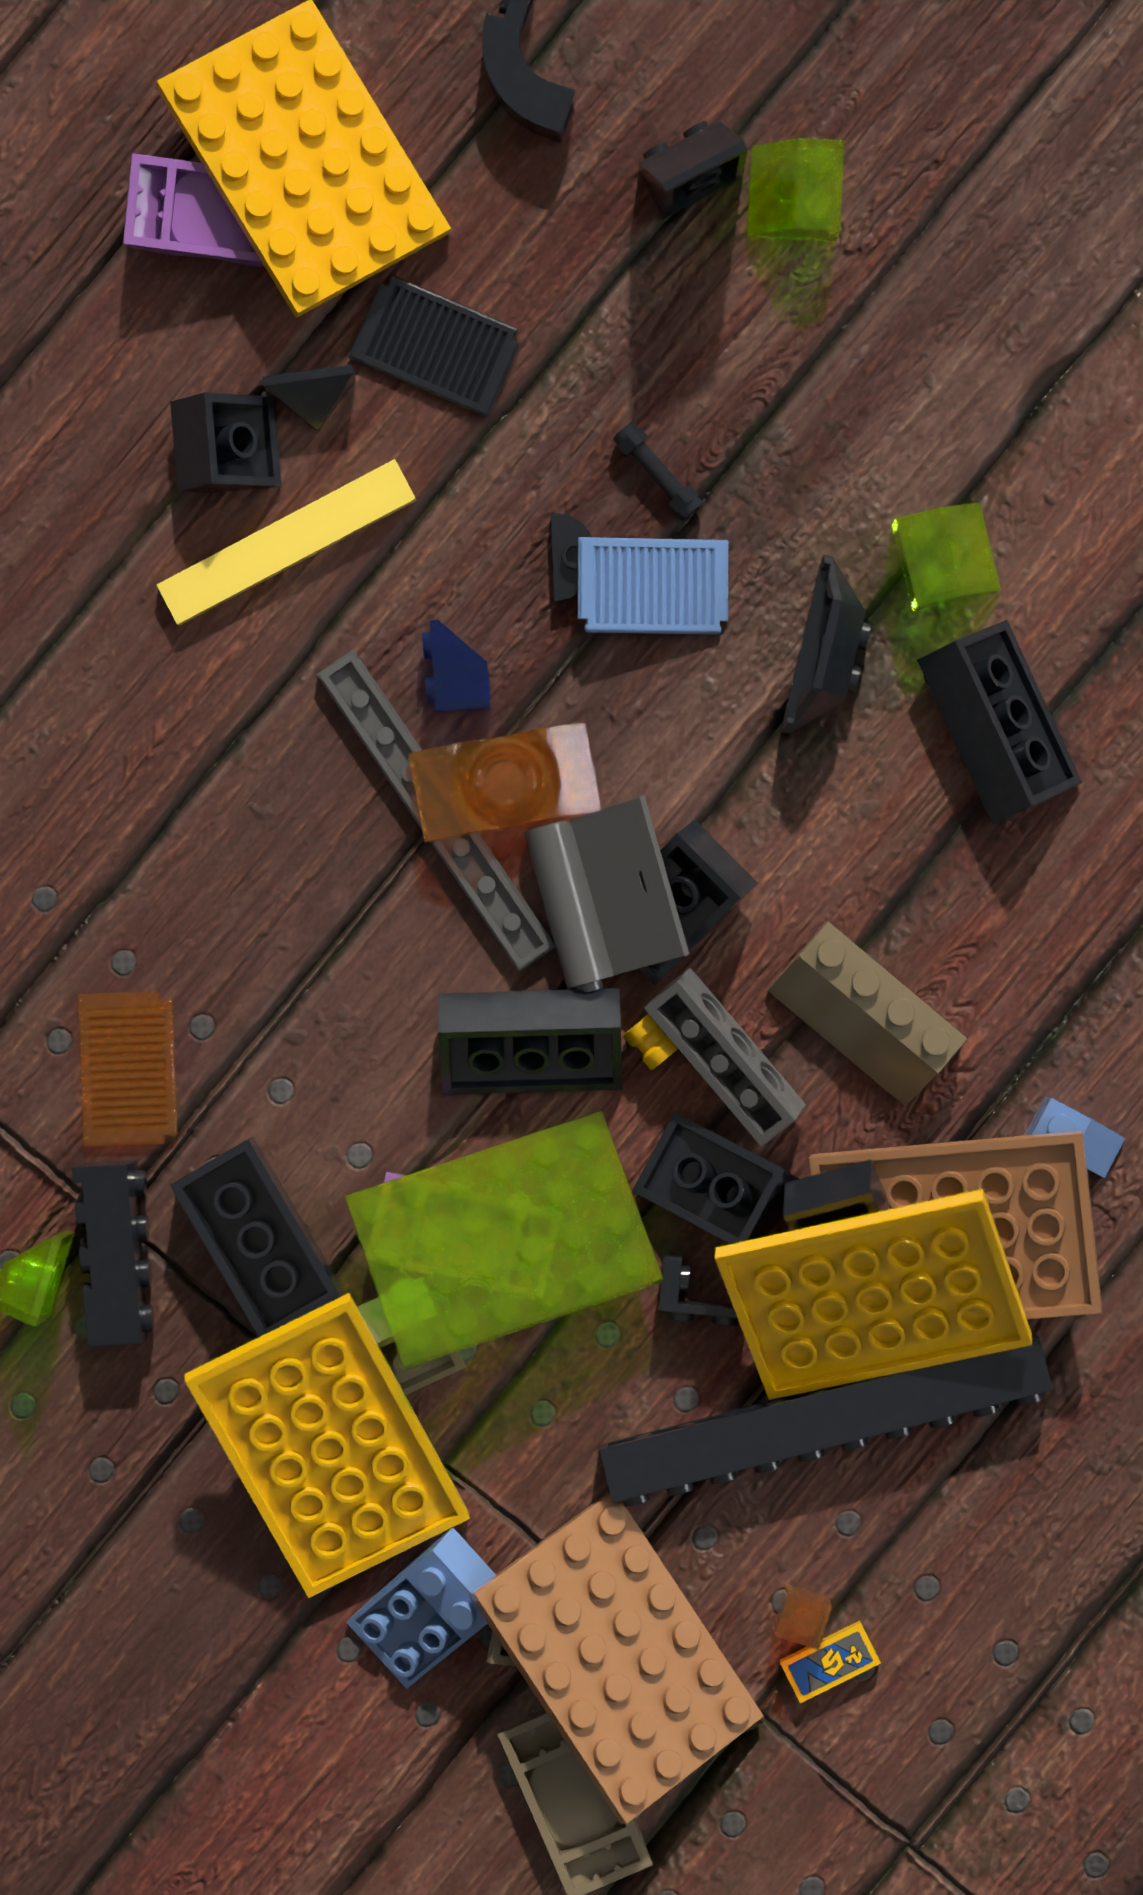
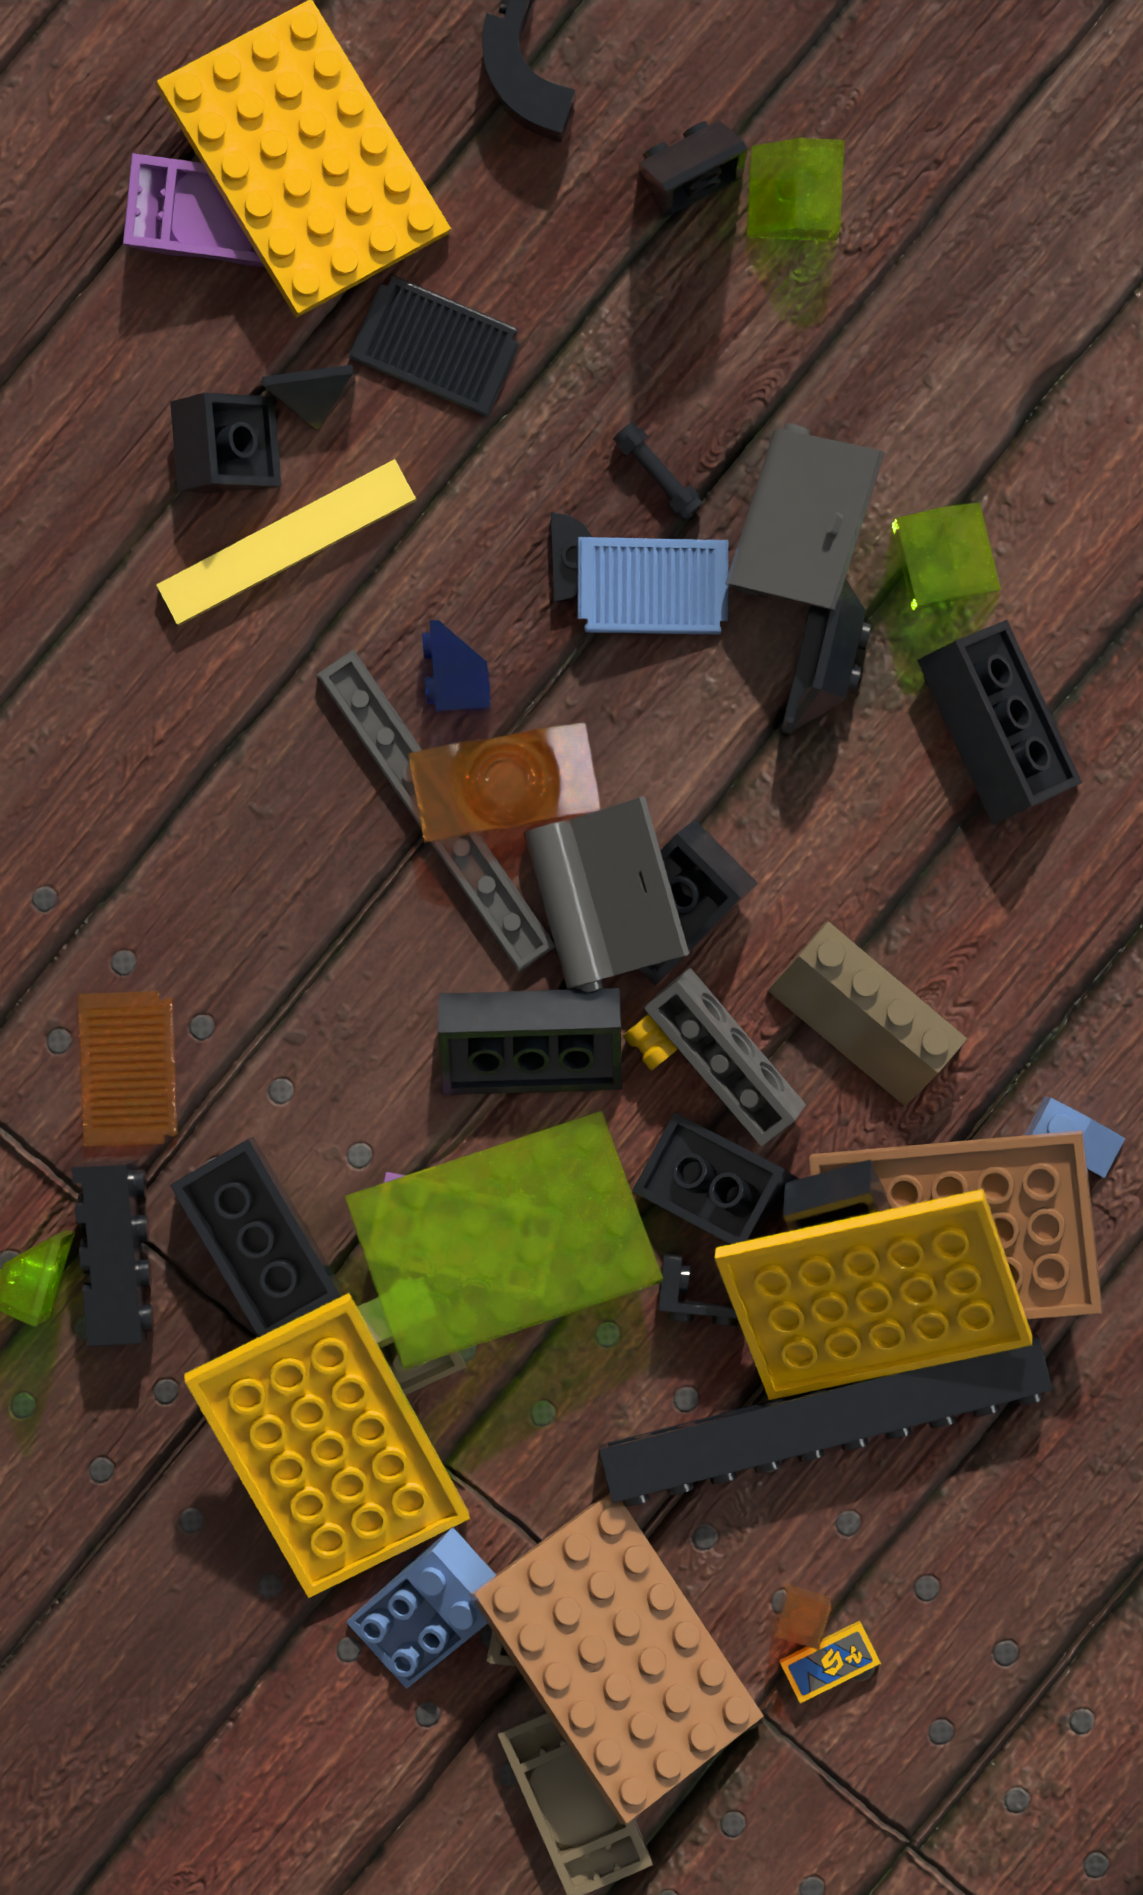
none -> dark grey door [725,423,885,611]

